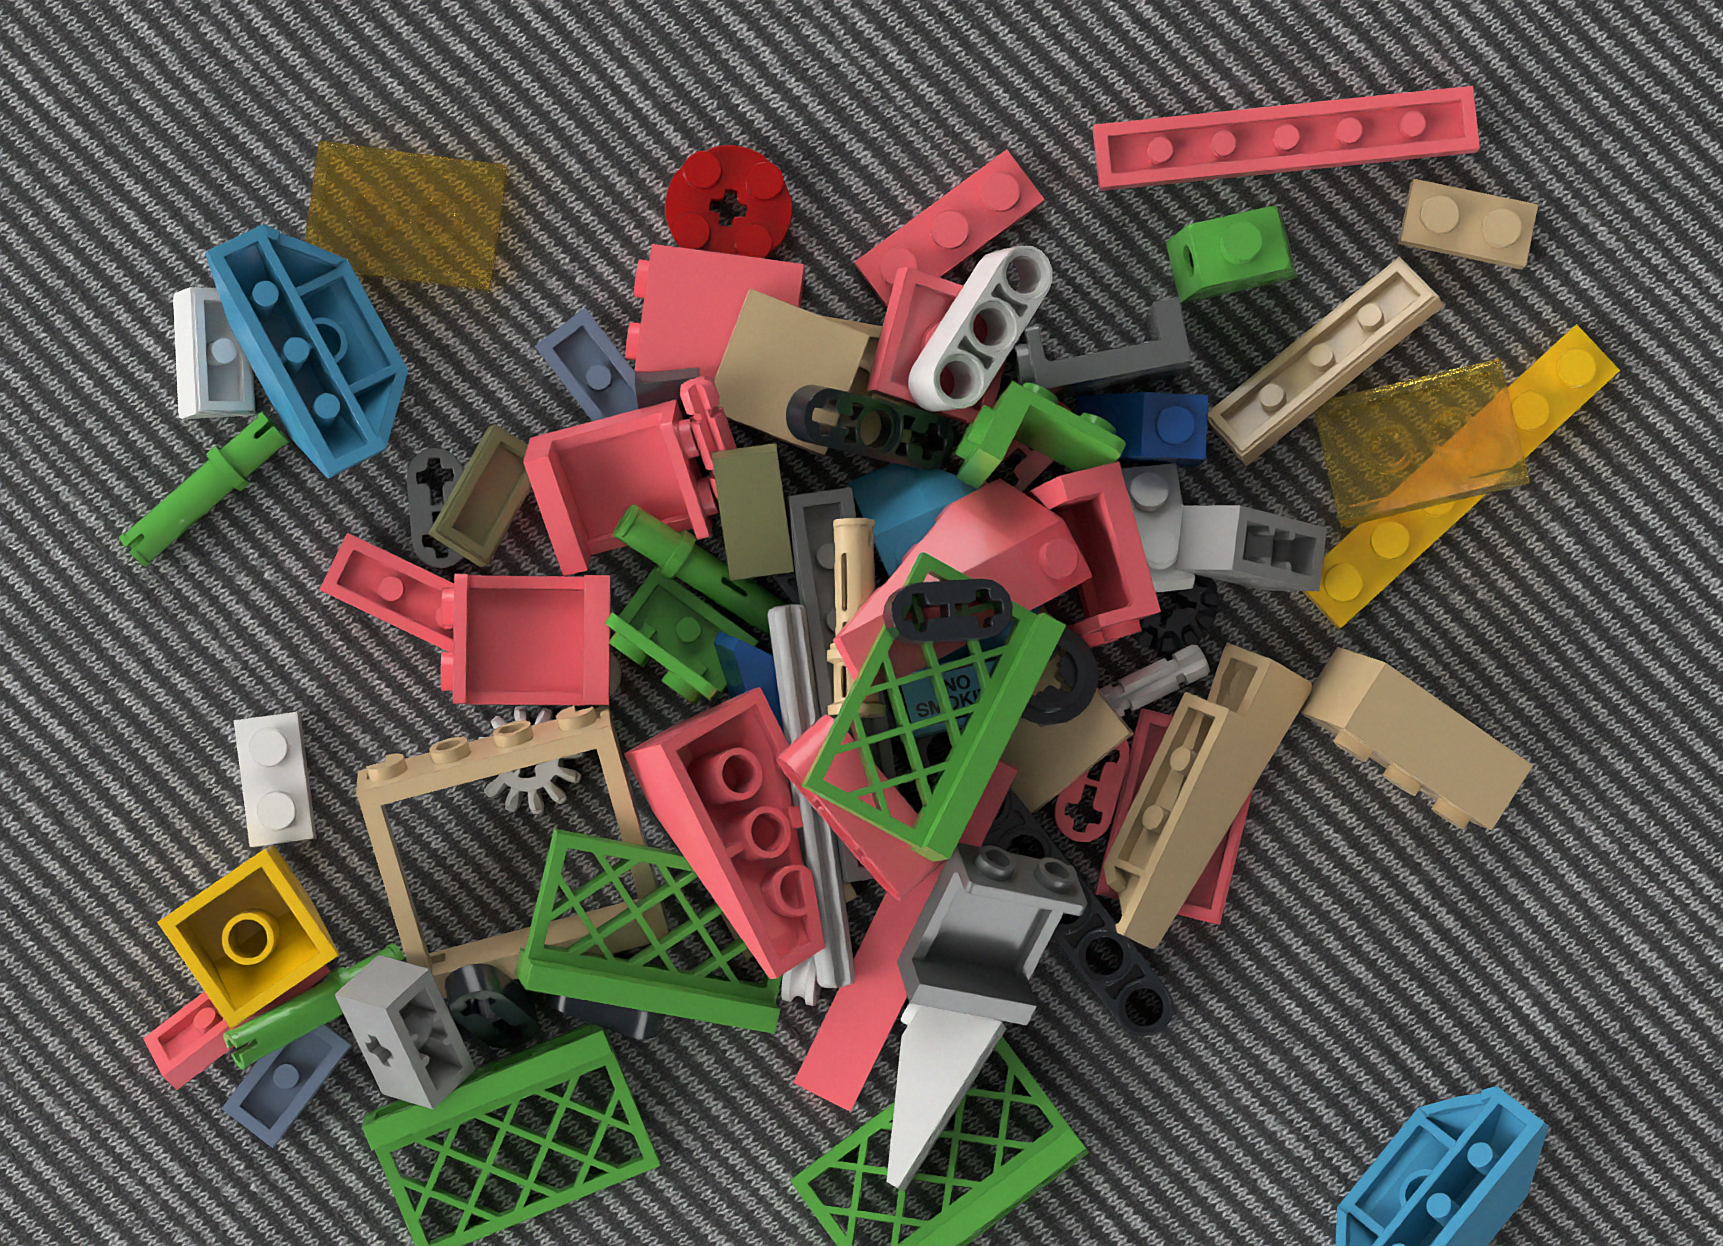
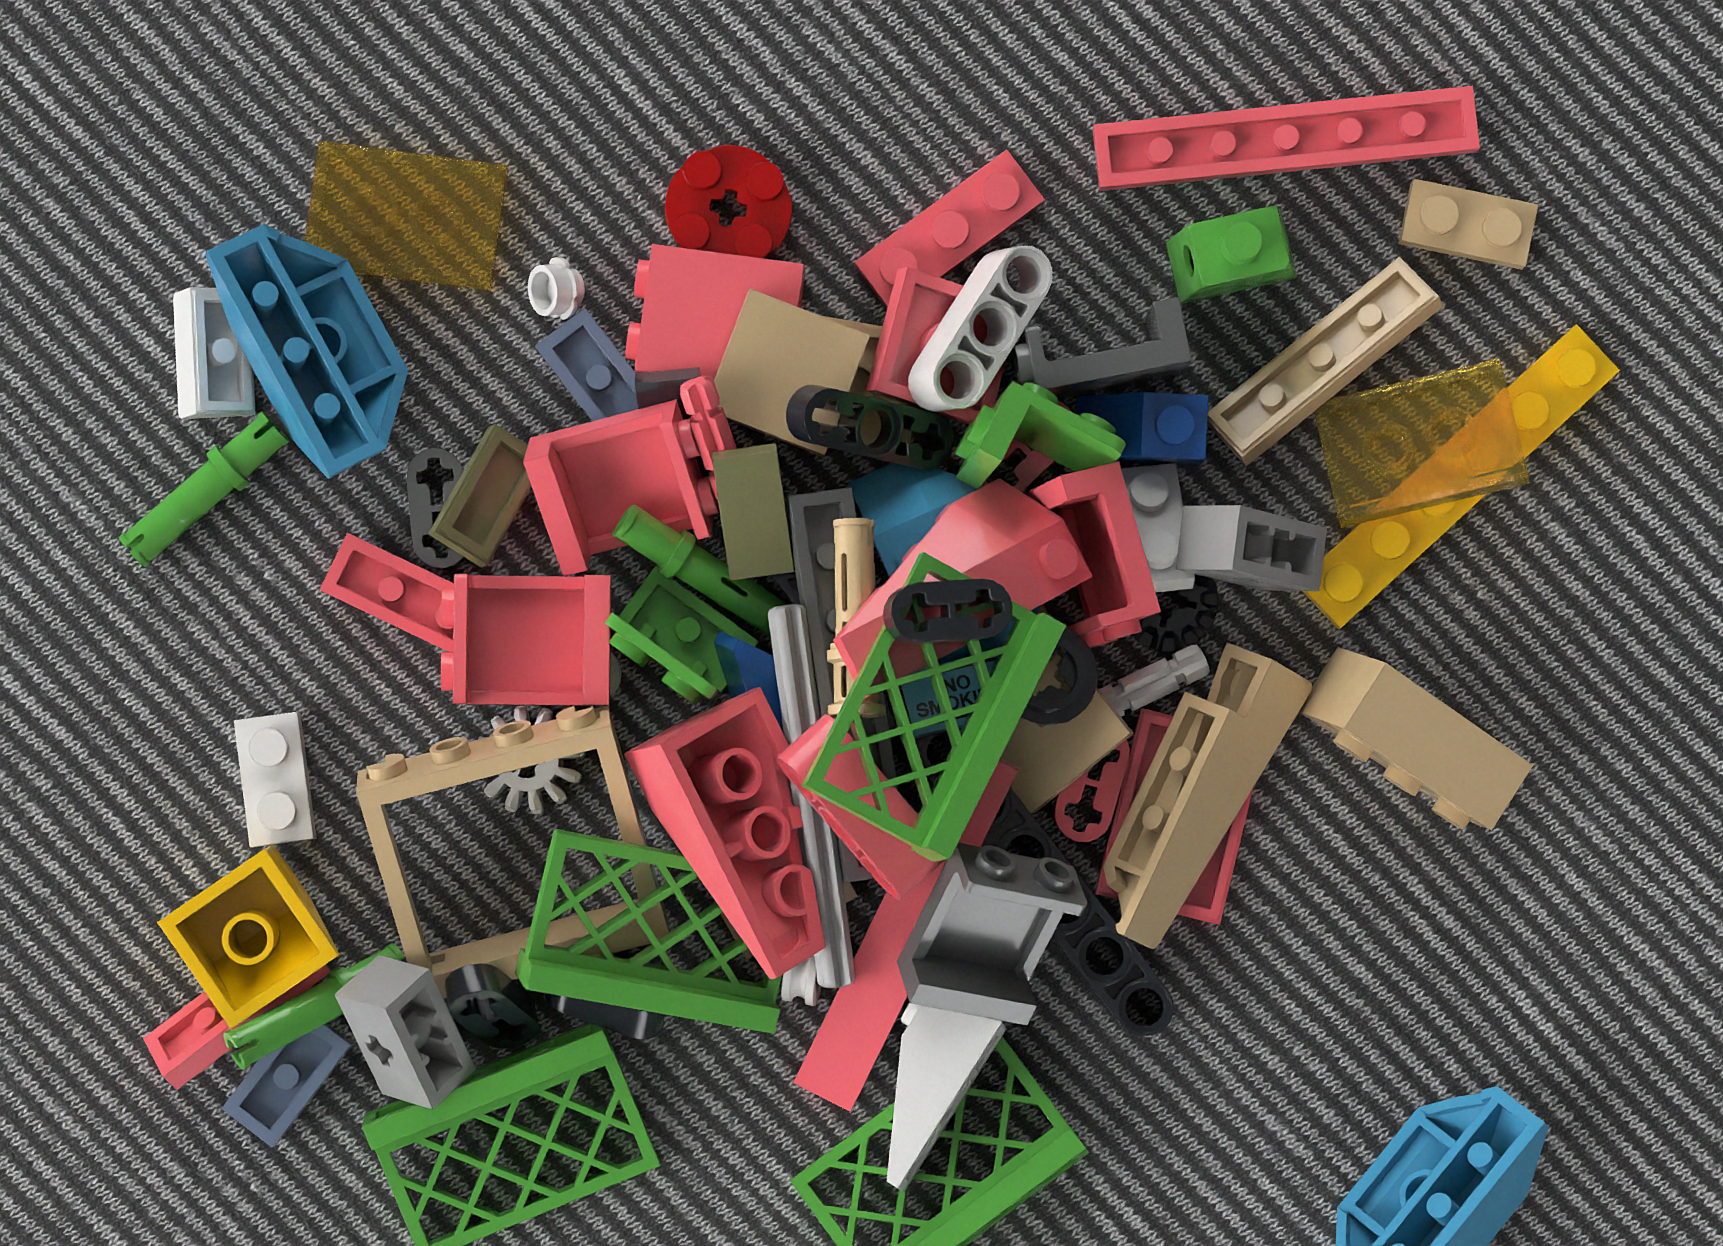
none -> white plate [528,257,585,320]

